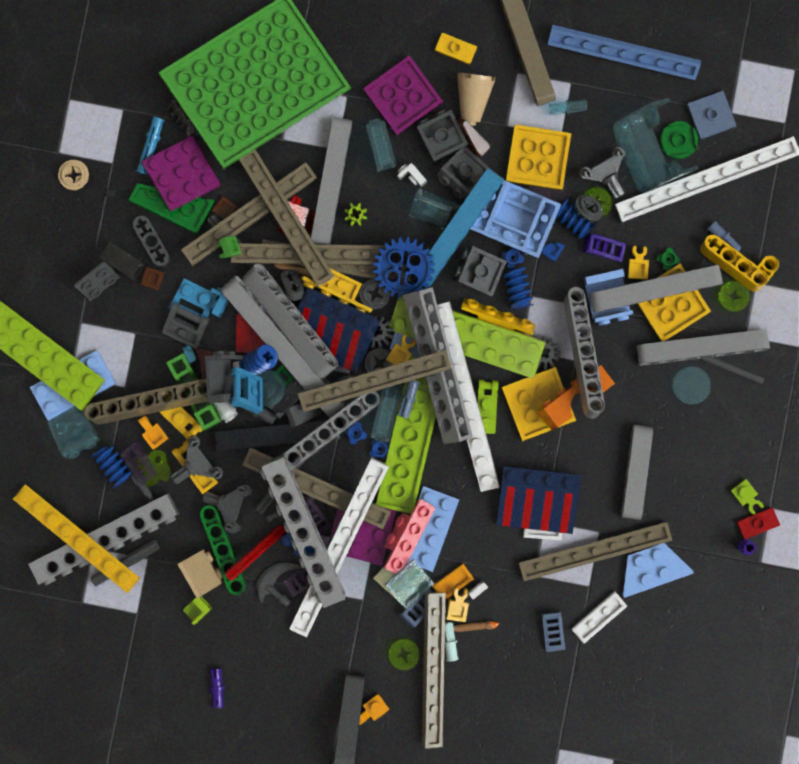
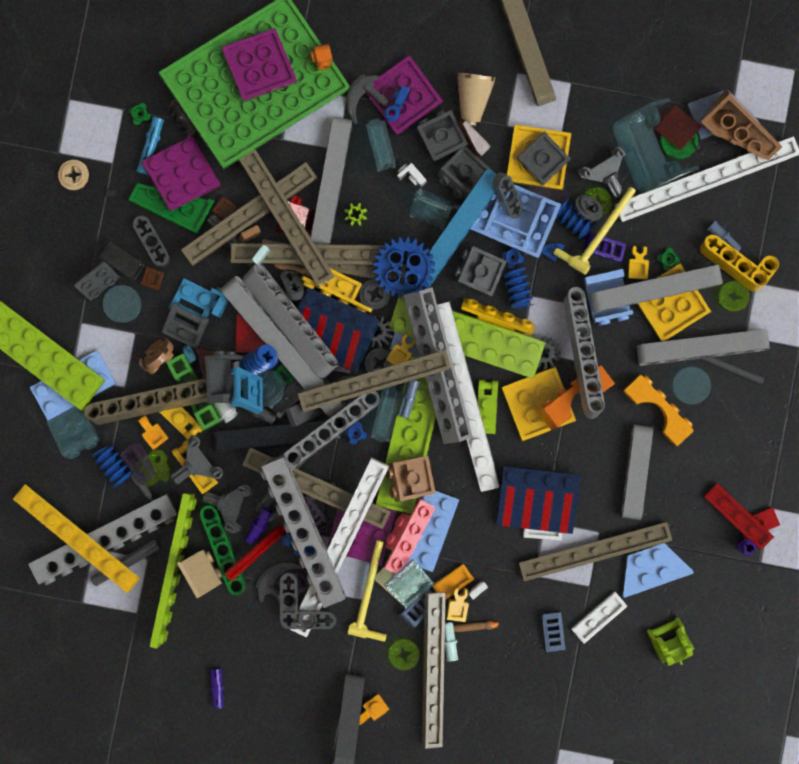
lime panel [183,596,212,625] -> none
bright green tile [216,236,242,258] -> none
blue plate [370,439,390,459] -> none
yellow plate [435,33,477,65] -> none
medium blue plate [547,25,701,80] -> none
clear light blue axle [549,99,588,116] -> none
lime plate [730,479,764,514] -> none
none -> clear light blue tile [103,285,142,323]
none -> green plate [129,103,151,125]
none -> medium nougat plate [139,338,174,374]
none -> lime plate [150,492,197,648]
none -> magenta plate [221,28,297,102]
none -> medium nougat tile [238,225,261,244]
none -> dark purple pin [244,506,273,545]
none -> light aqua tile [252,245,271,265]
none -> dark grey beam [280,572,337,629]
none -> orange plate [310,44,333,70]
none -> dark grey piece [347,74,389,124]
none -> light yellow bar [348,540,387,642]
none -> blue plate [384,86,410,122]
none -> medium nougat plate [386,456,436,502]
none -> dark grey beam [492,172,523,219]
none -> dark grey tile [516,131,571,186]
none -> light yellow bar [554,187,636,275]
none -> light orange arch [622,375,694,447]
none -> lime piece [646,617,694,666]
none -> clear red piece [655,106,702,151]
none -> medium nougat wedge [701,89,782,160]
none -> red tile [704,483,774,550]

